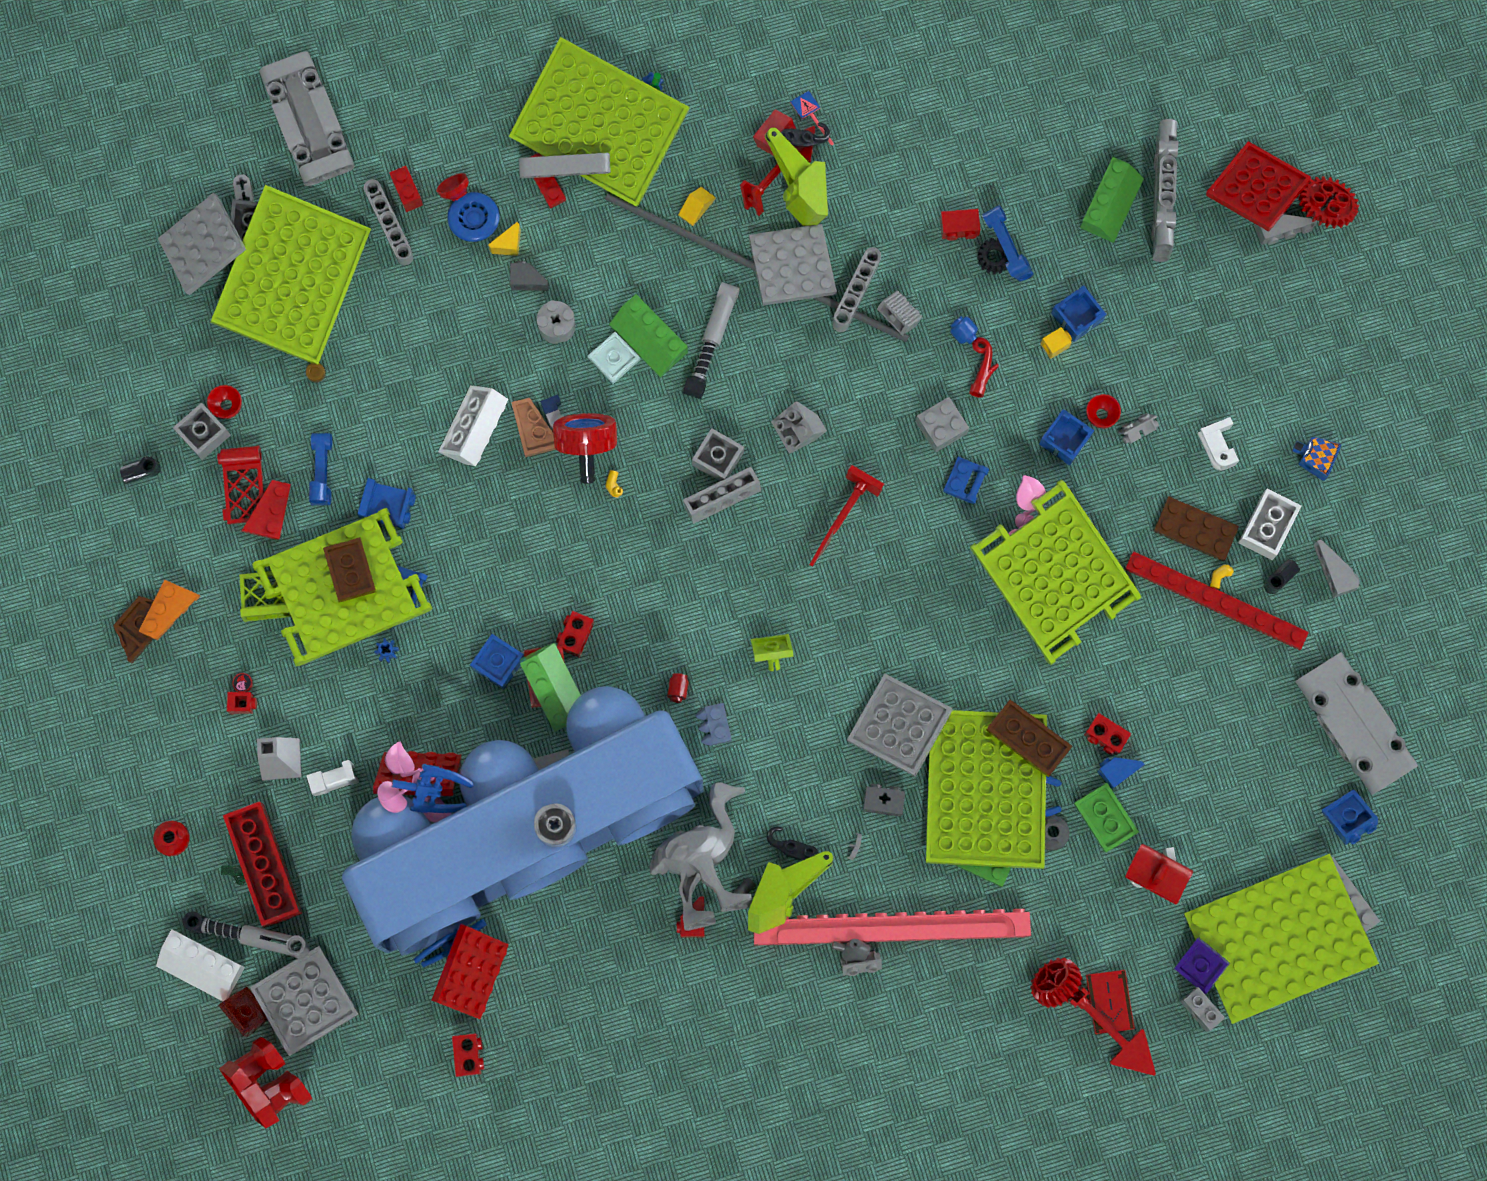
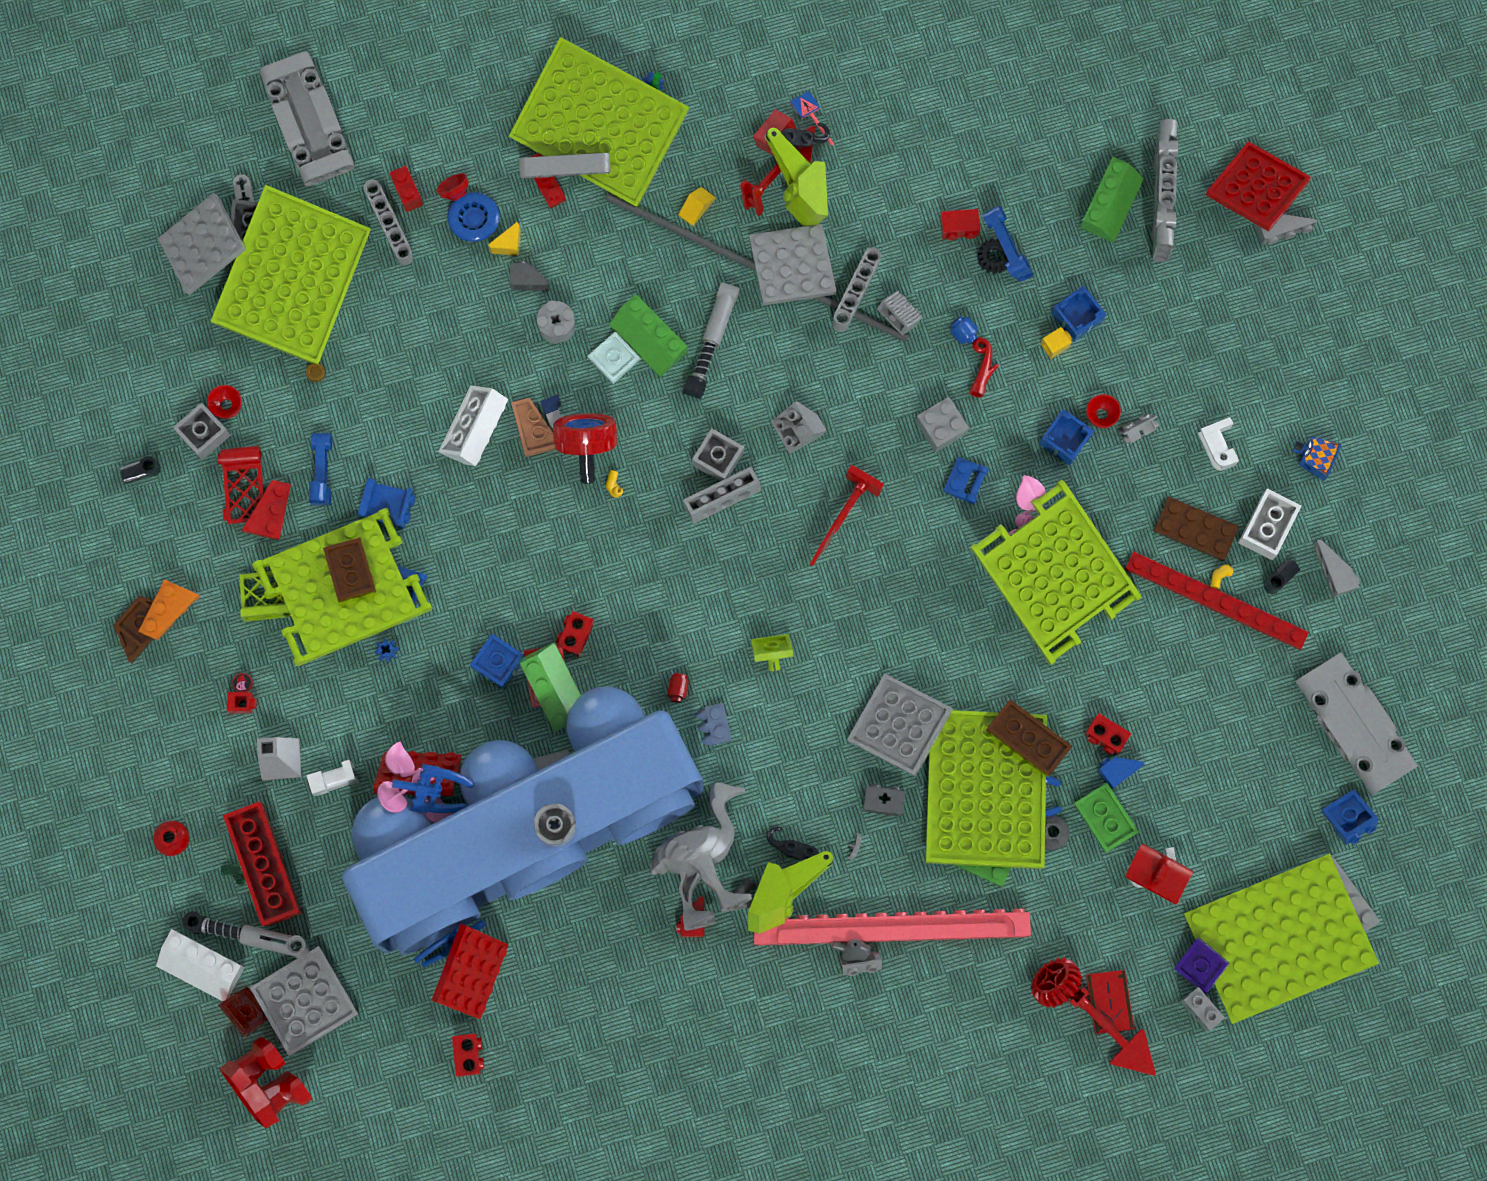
red gear [1298,176,1359,229] -> none

